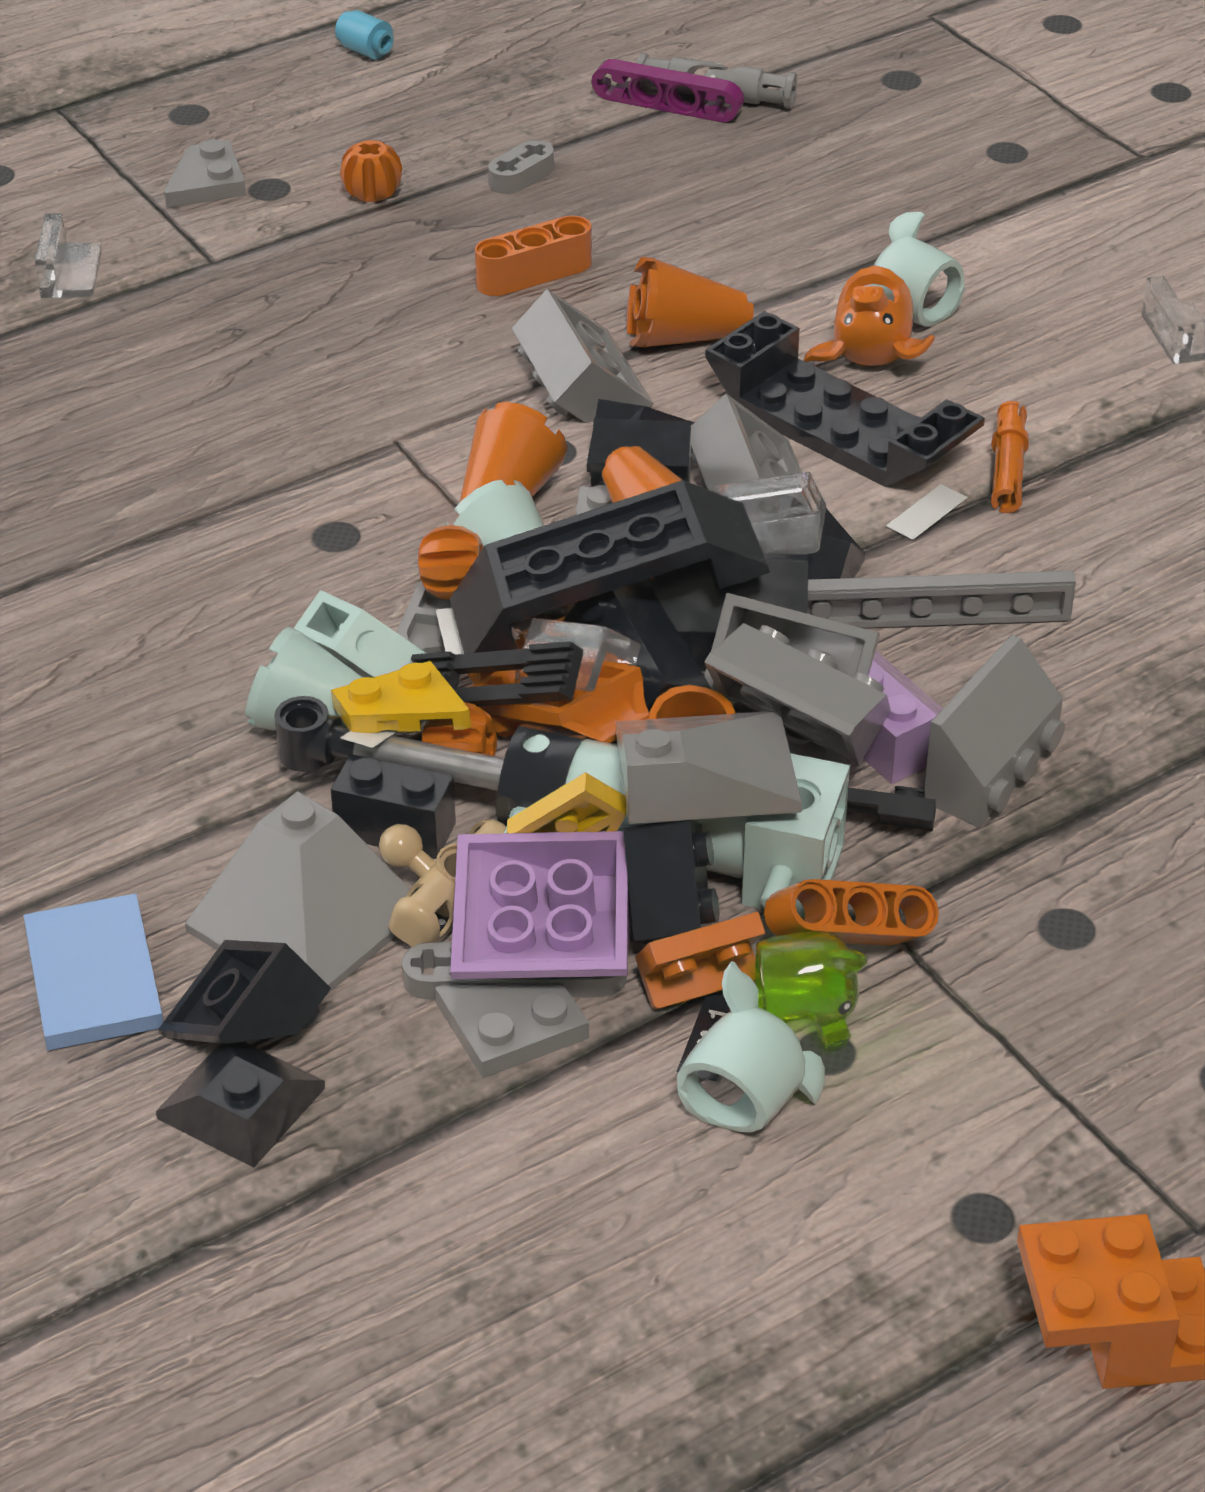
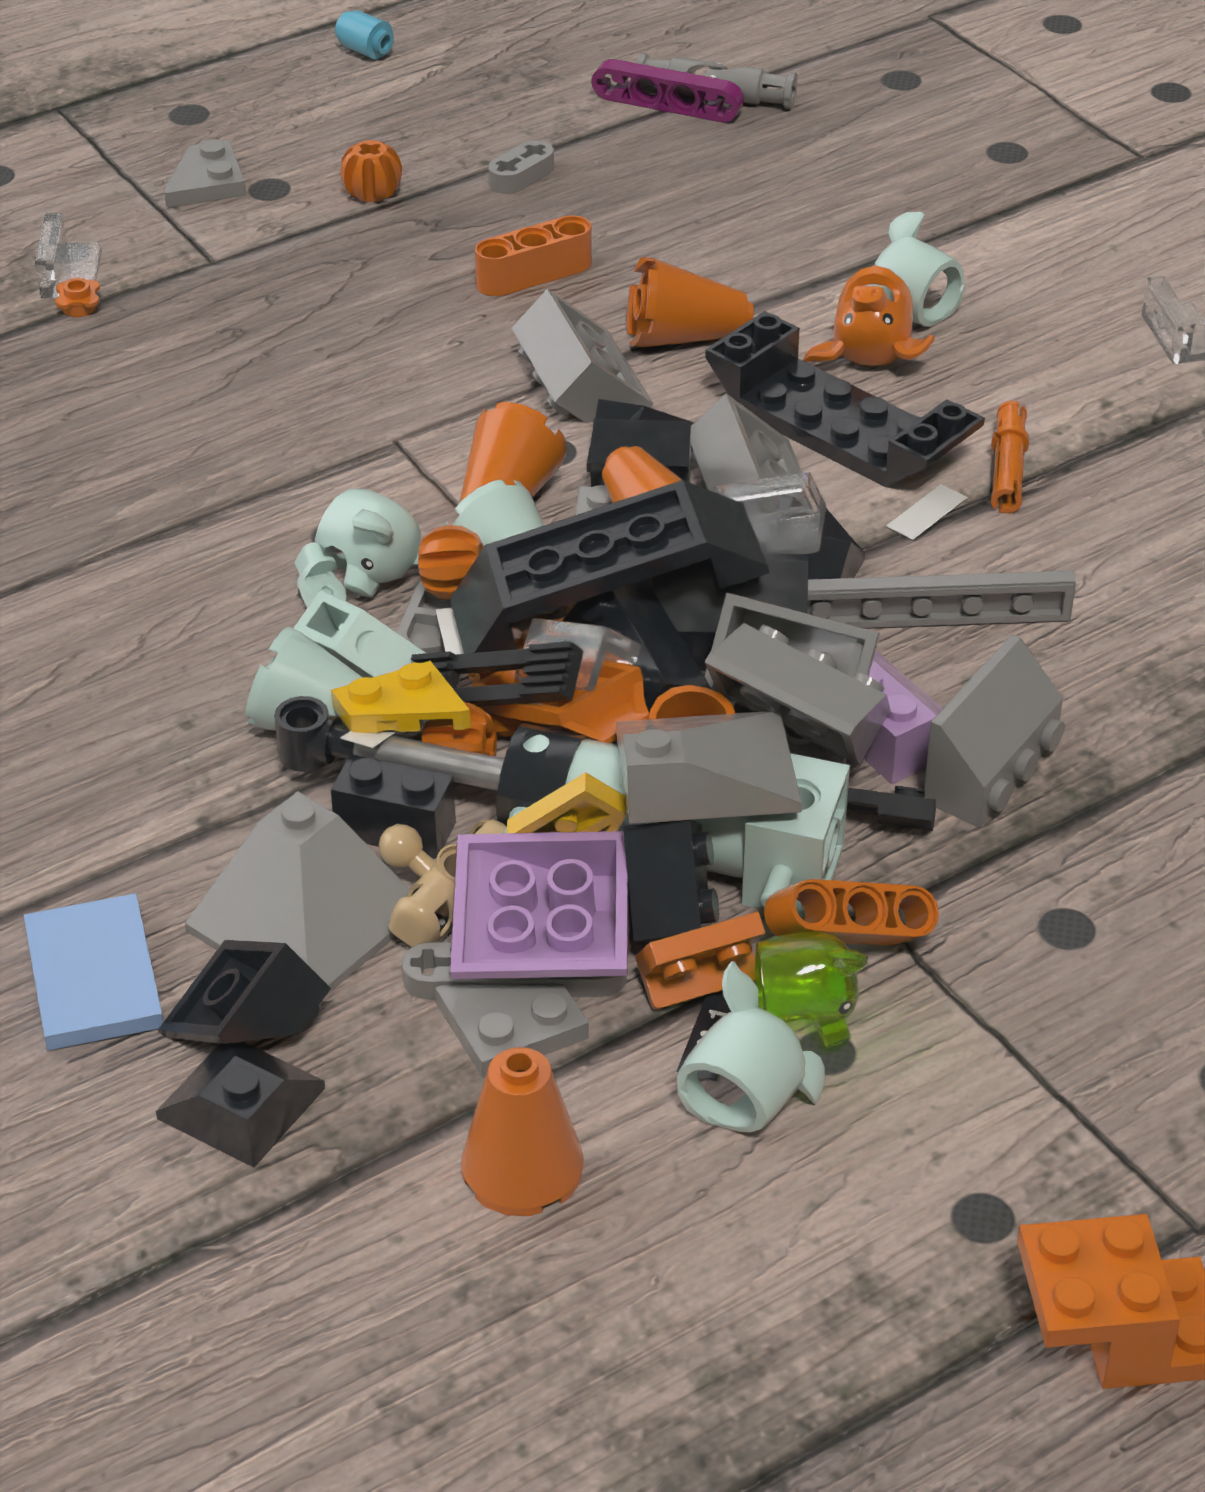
none -> orange plate [55,278,100,317]
none -> light aqua piece [294,542,346,608]
none -> light aqua piece [315,488,421,597]
none -> orange cone [461,1047,584,1216]

